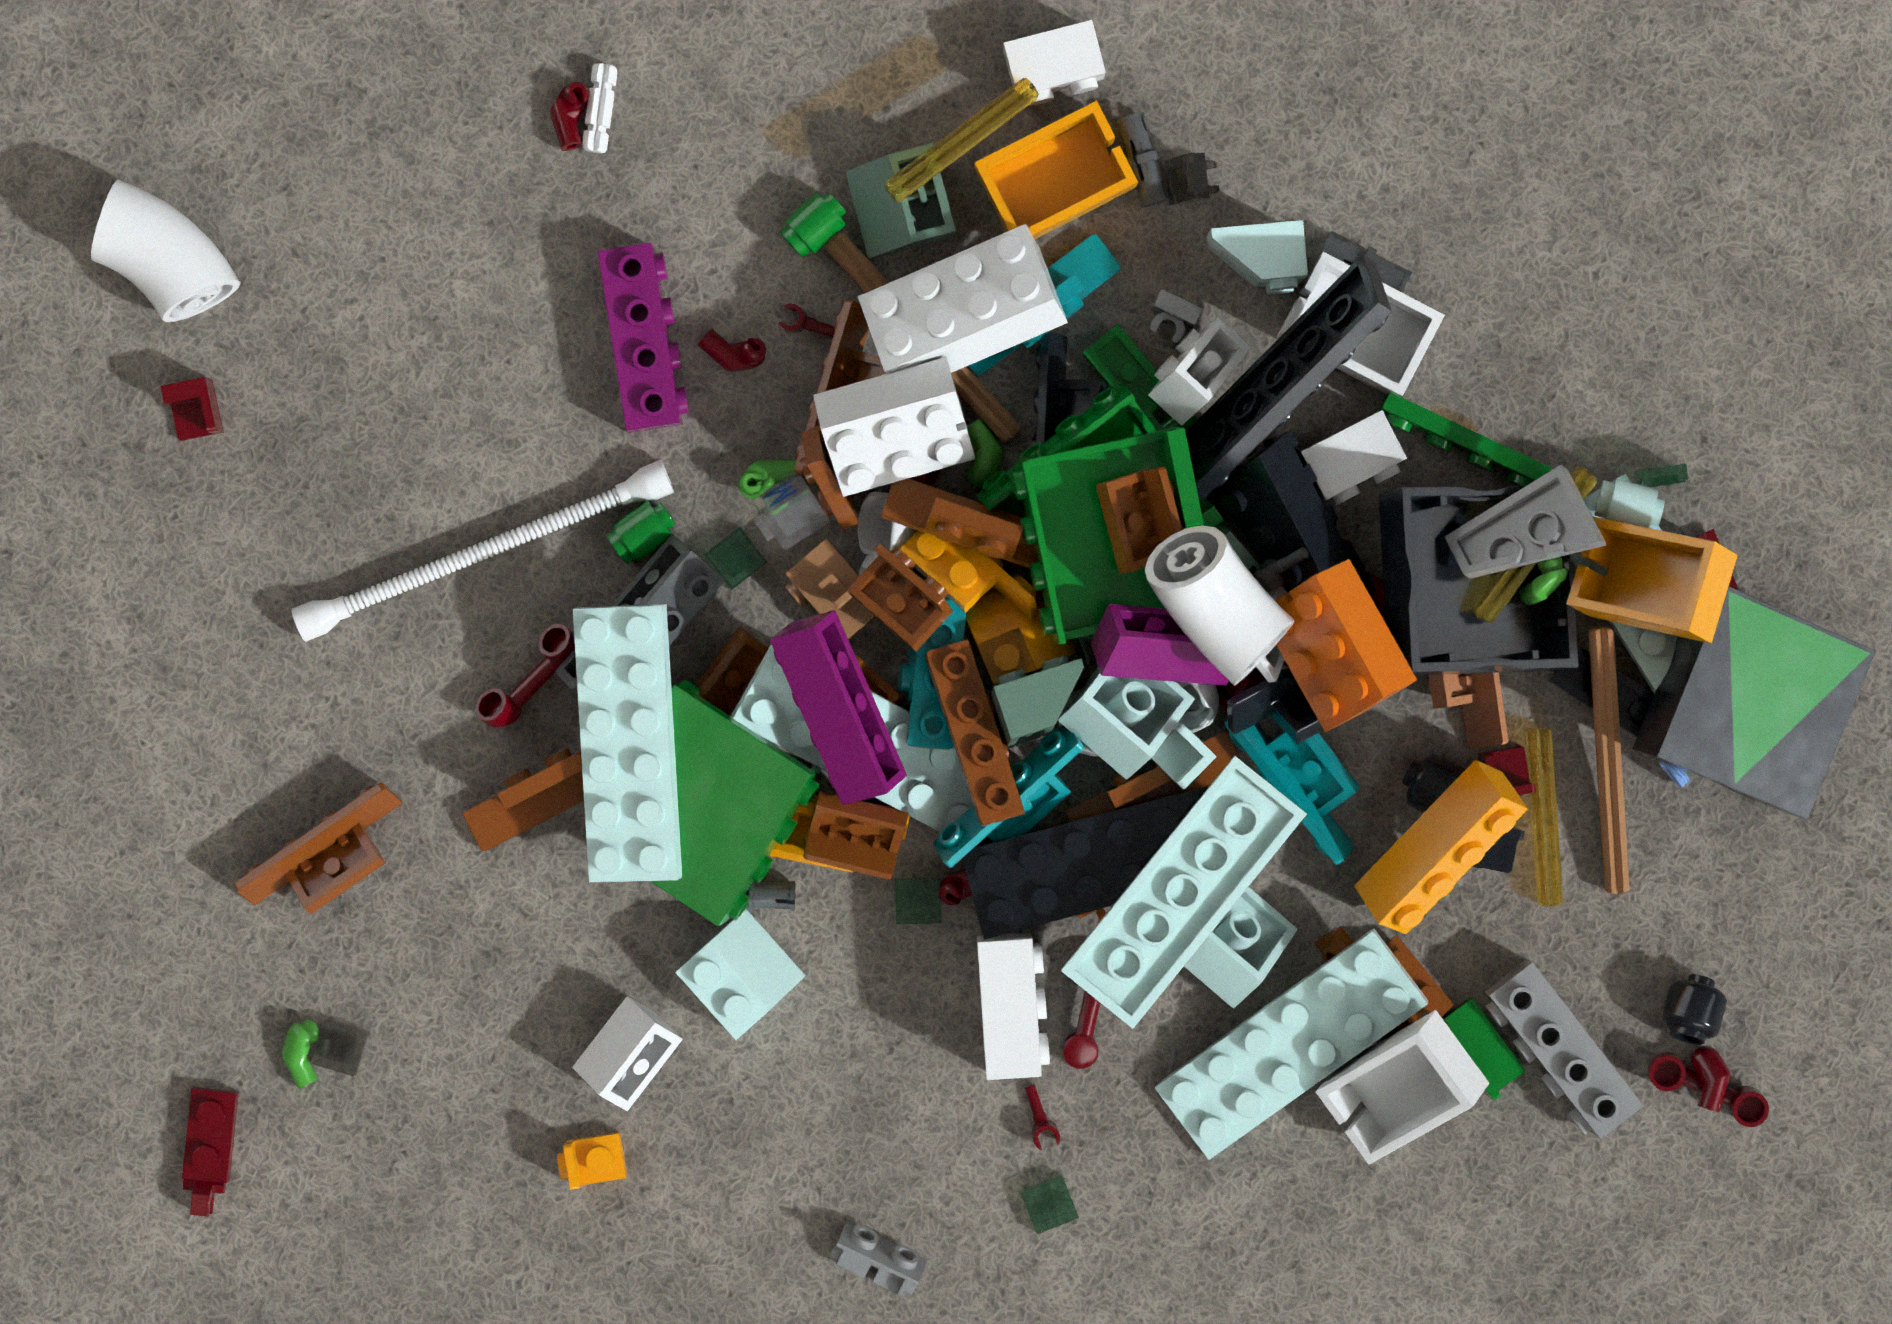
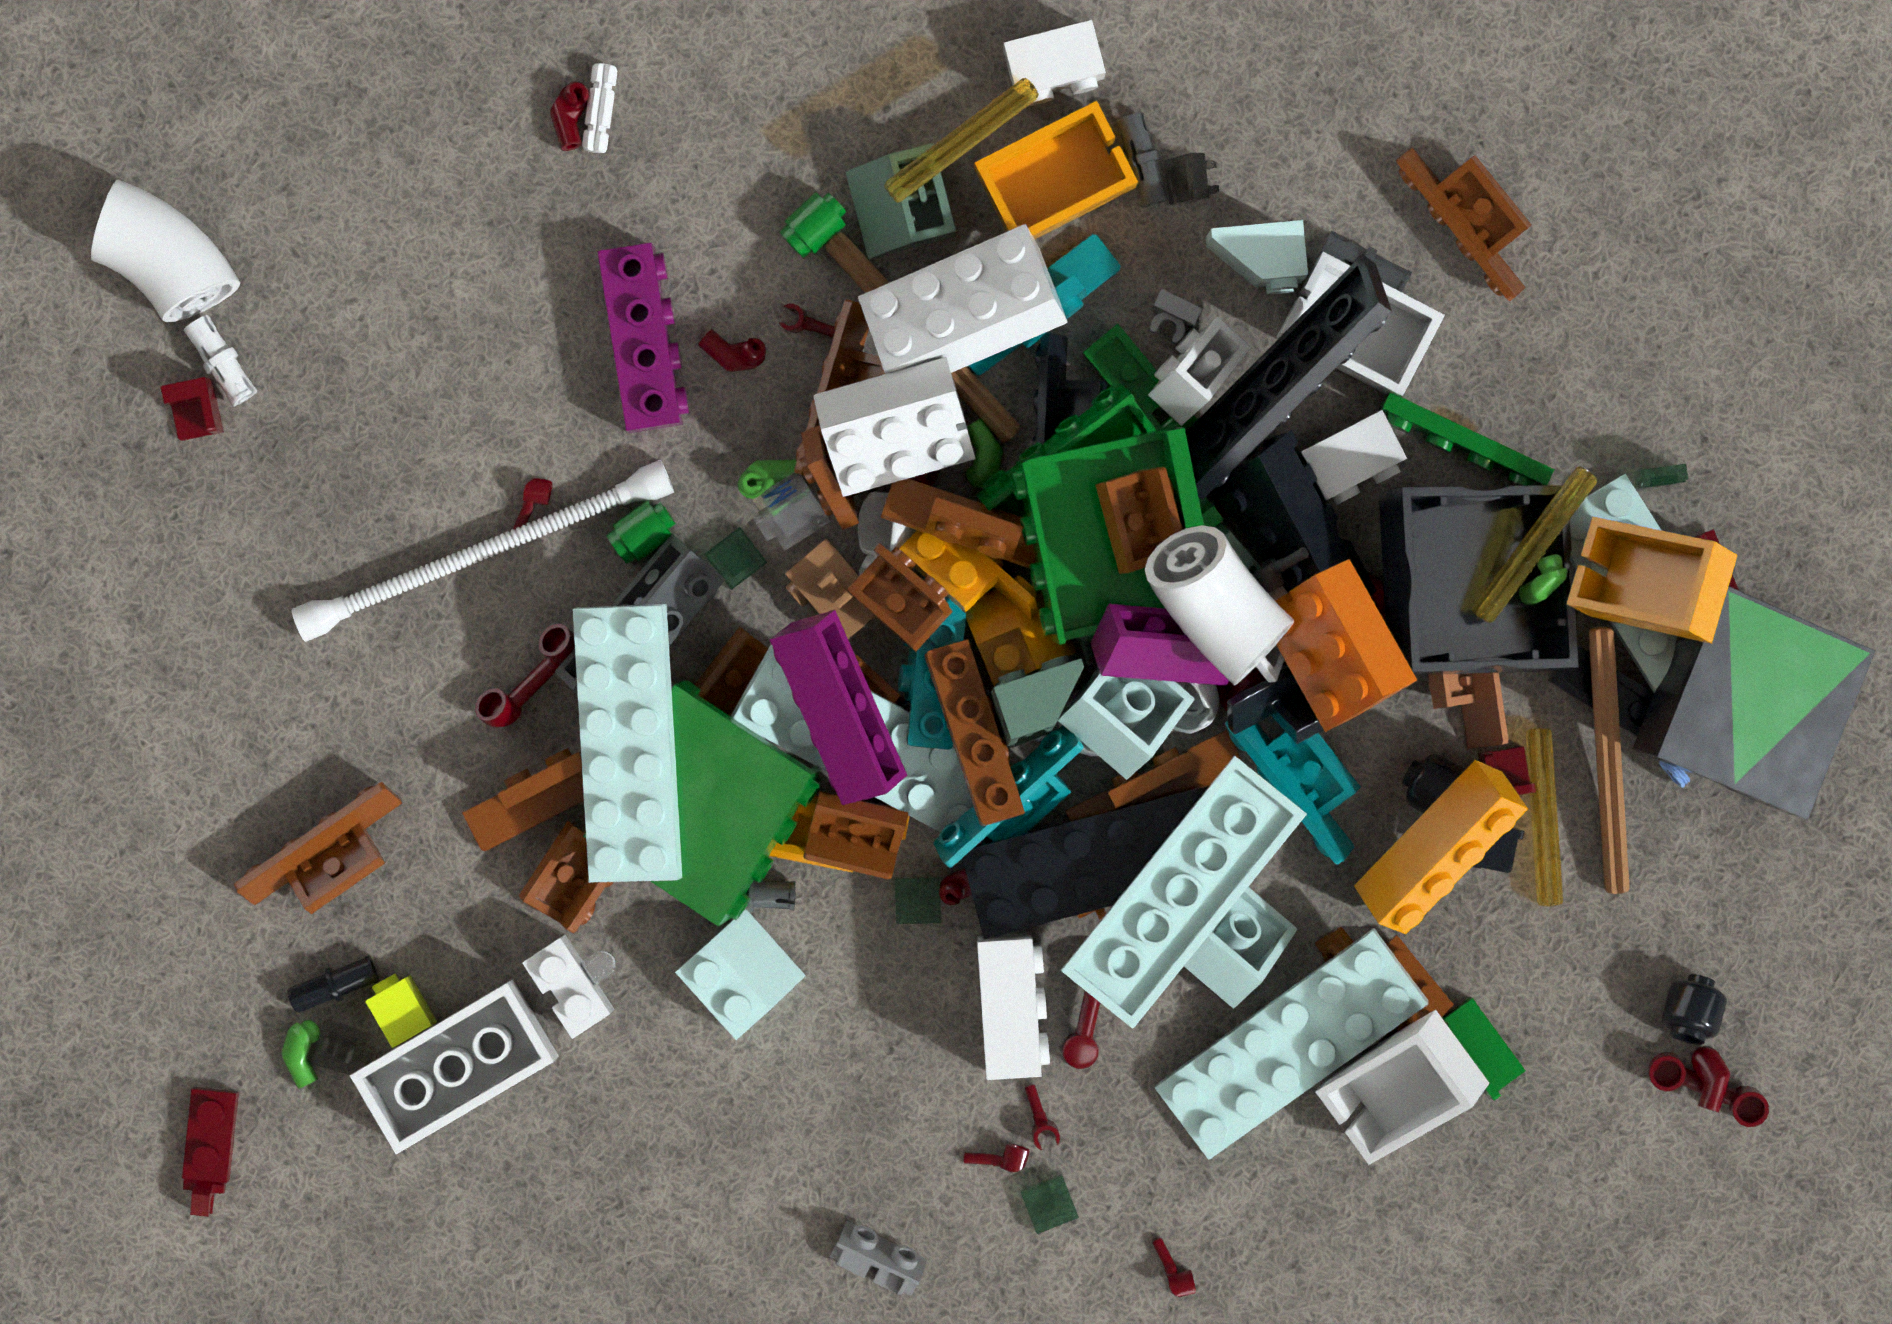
light orange bracket [557,1132,627,1190] -> none
white brick [572,996,683,1111] -> none
light aqua panel [1151,723,1217,789] -> none
light grey wing [1445,465,1607,579] -> none
light grey brick [1484,959,1644,1139] -> none
light aqua brick [1594,479,1665,528] -> none
none -> white pin [183,315,257,407]
none -> black axle [287,955,380,1013]
none -> white brick [350,979,559,1154]
none -> neon yellow brick [365,973,437,1048]
none -> dark red hand [513,478,553,531]
none -> dark orange bracket [519,821,614,934]
none -> white piece [522,935,616,1039]
none -> dark red hand [964,1143,1030,1172]
none -> dark red hand [1152,1237,1196,1297]
none -> dark orange bracket [1396,148,1532,301]

